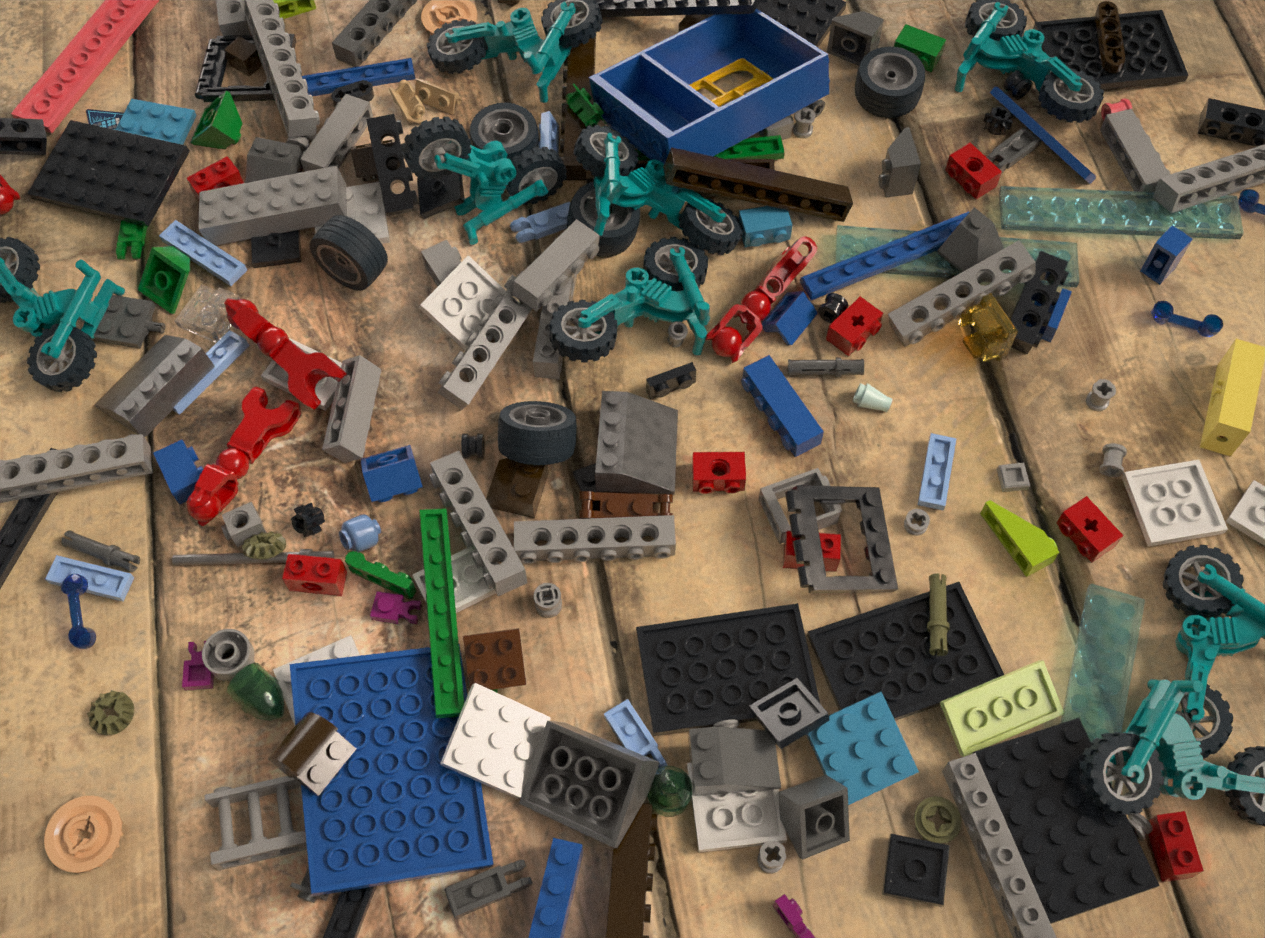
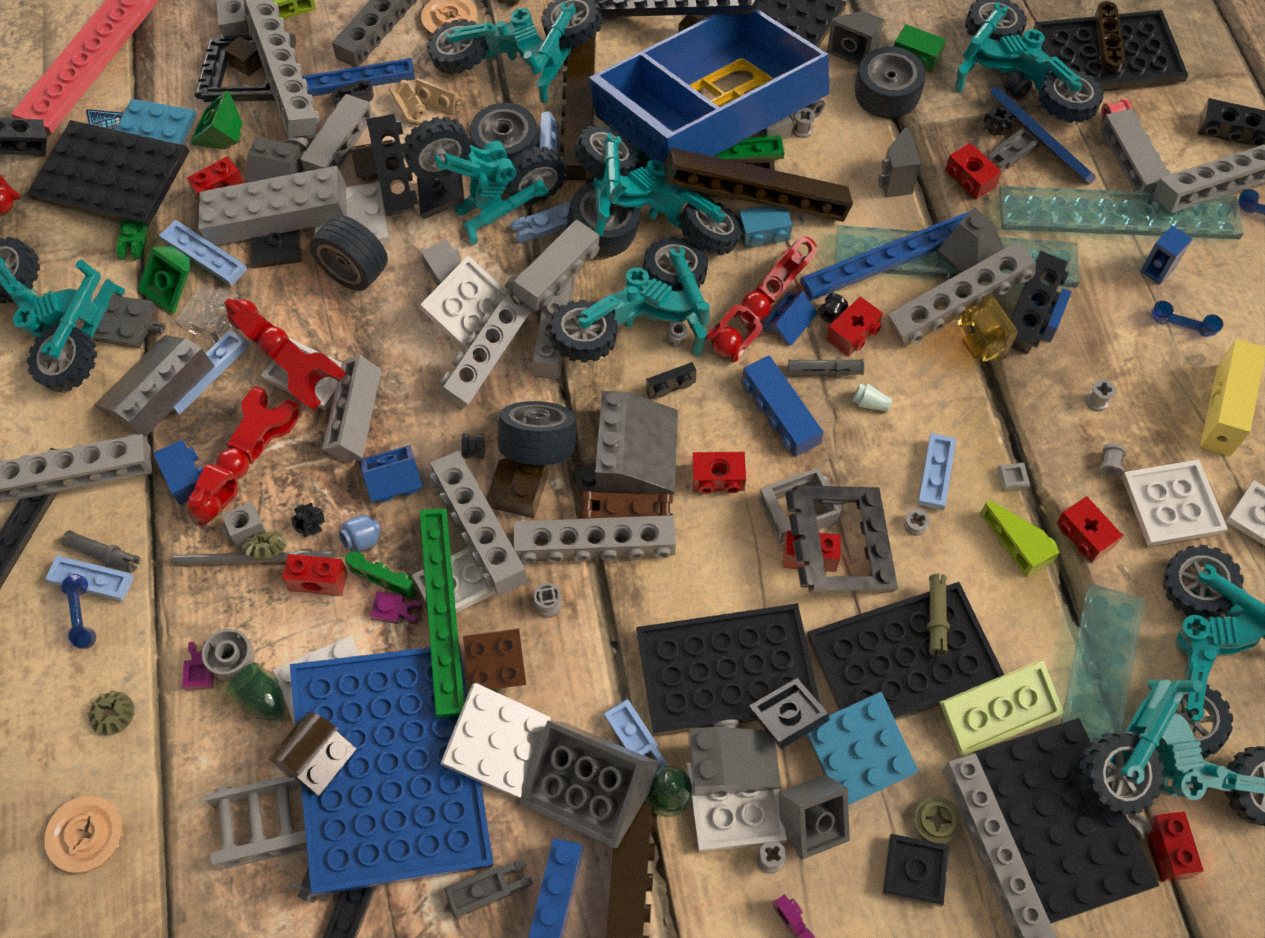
green hinge [566,84,607,127] -> none

